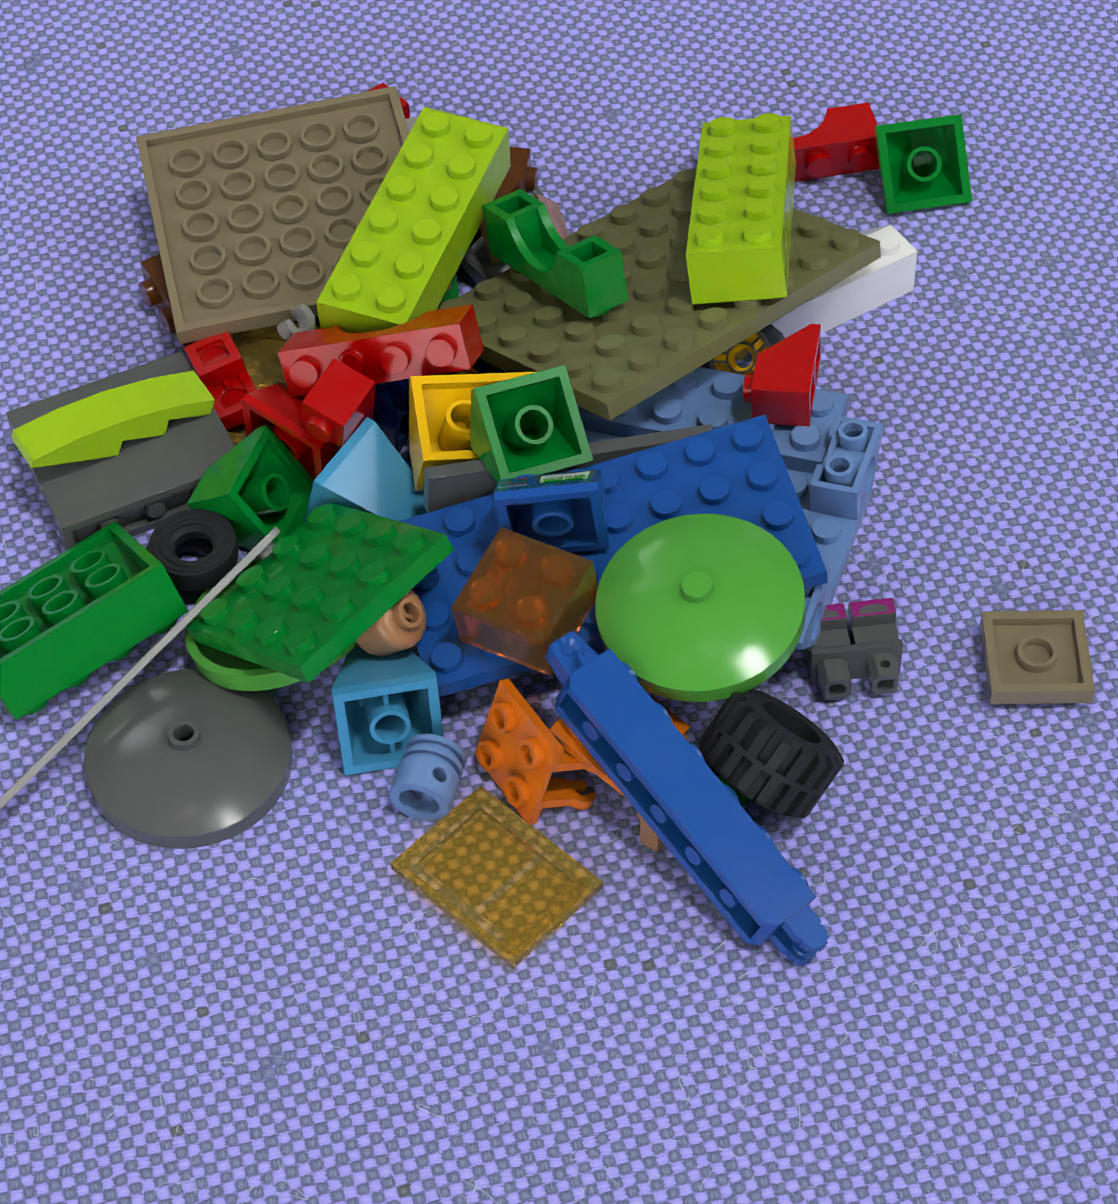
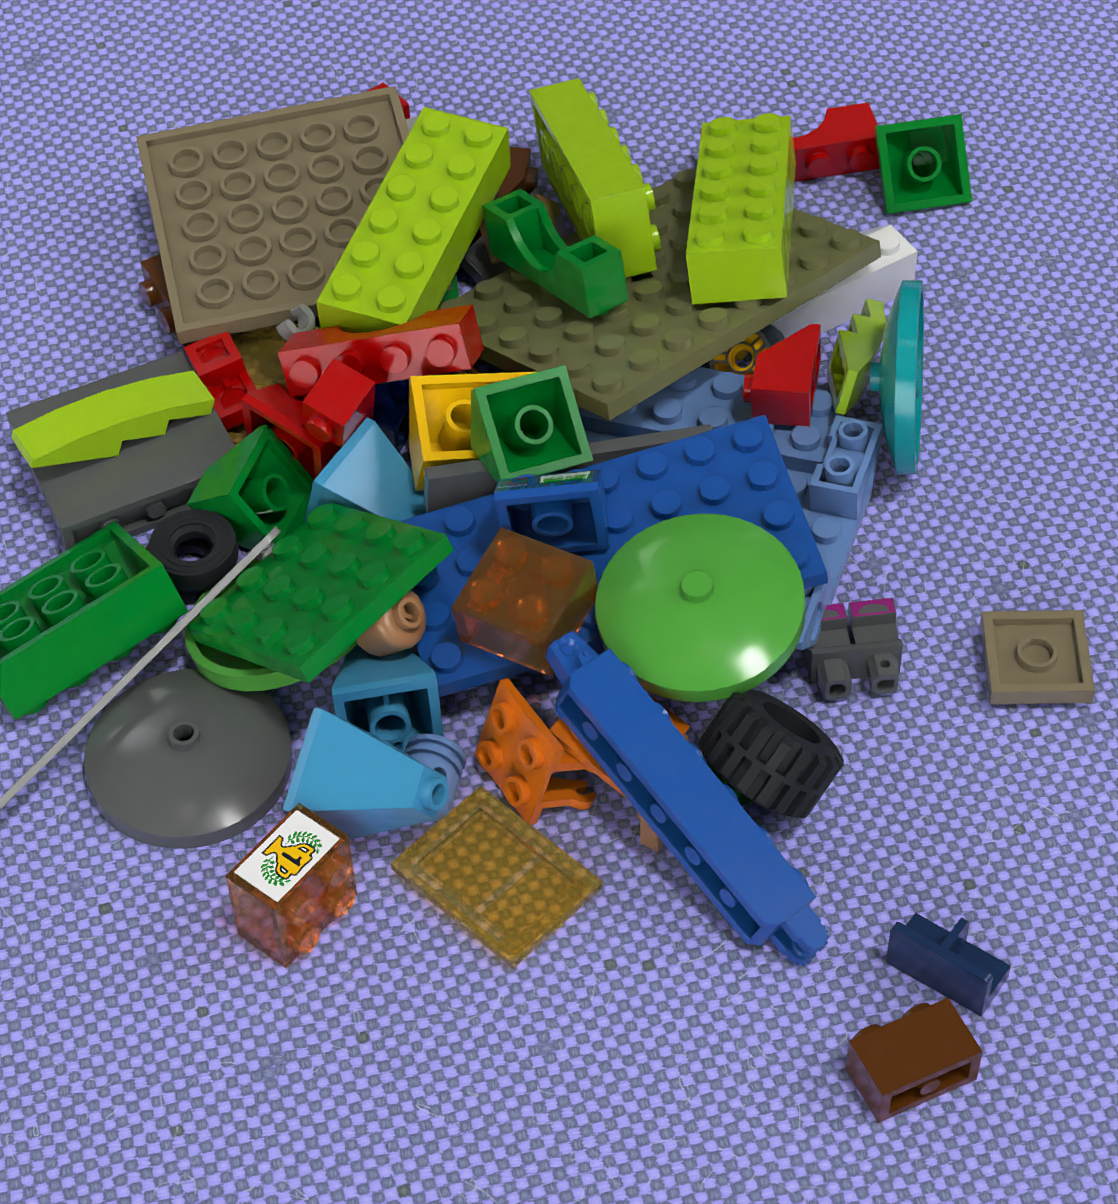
none -> clear orange brick [225,803,357,968]
none -> dark azure slope [282,707,449,839]
none -> lime brick [529,78,661,278]
none -> lime slope [826,298,886,415]
none -> reddish brown brick [845,998,983,1123]
none -> teal dish [870,280,924,474]
none -> dark blue panel [886,912,1011,1016]

